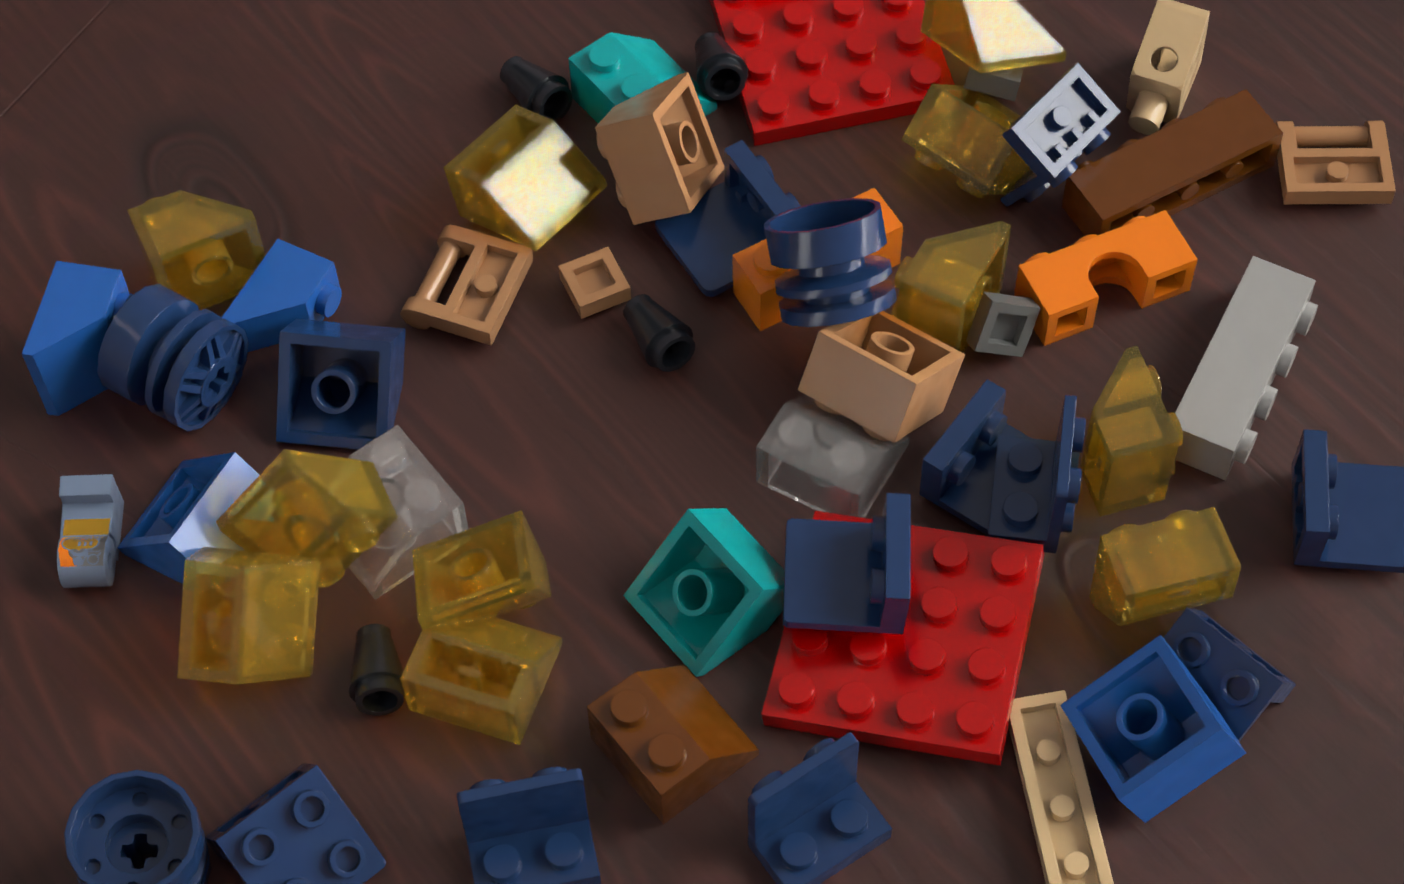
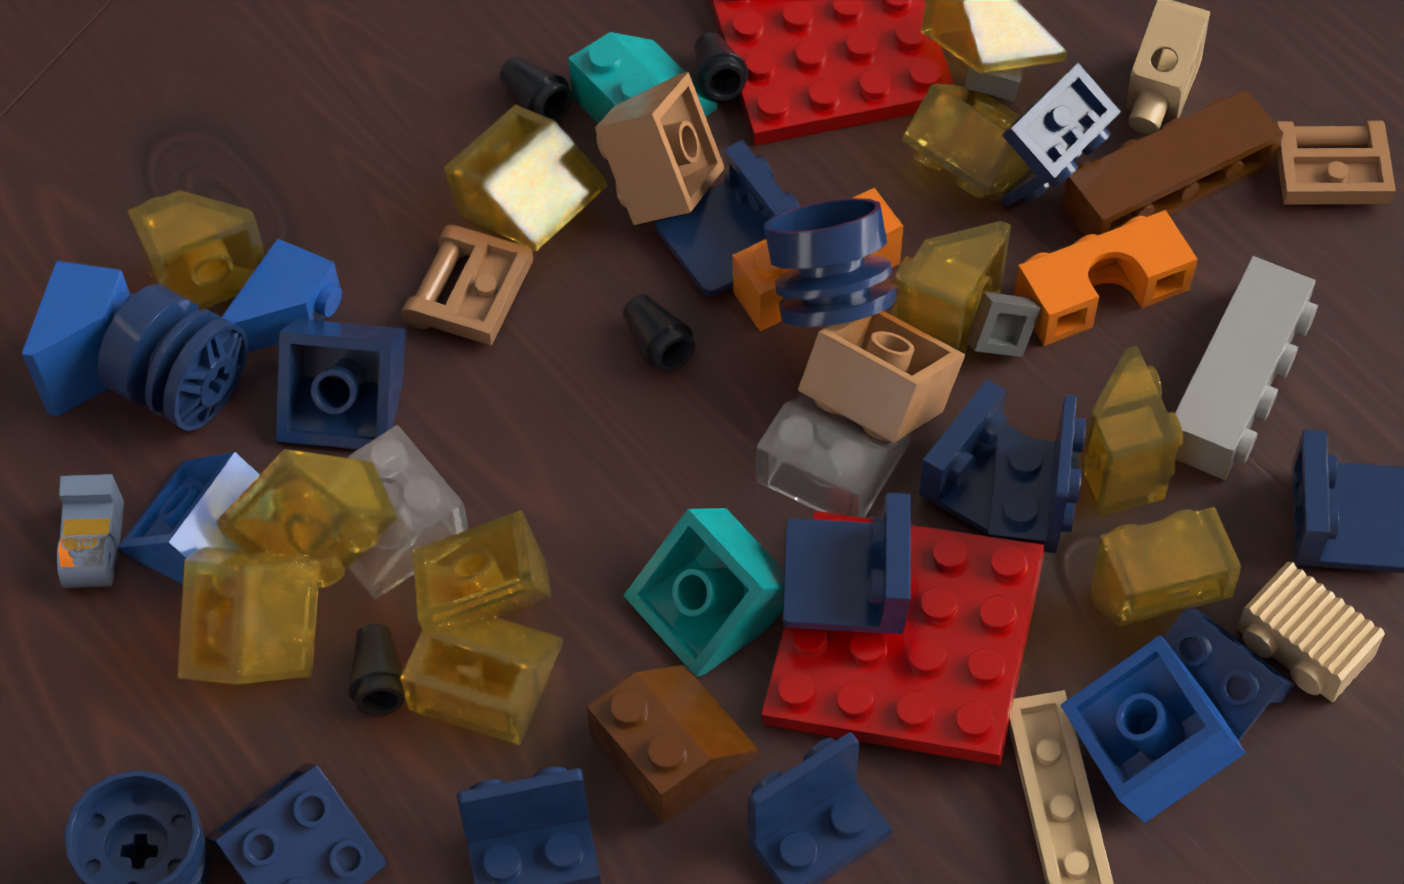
medium nougat plate [558,247,631,319] -> none
none -> tan brick [1236,562,1385,702]

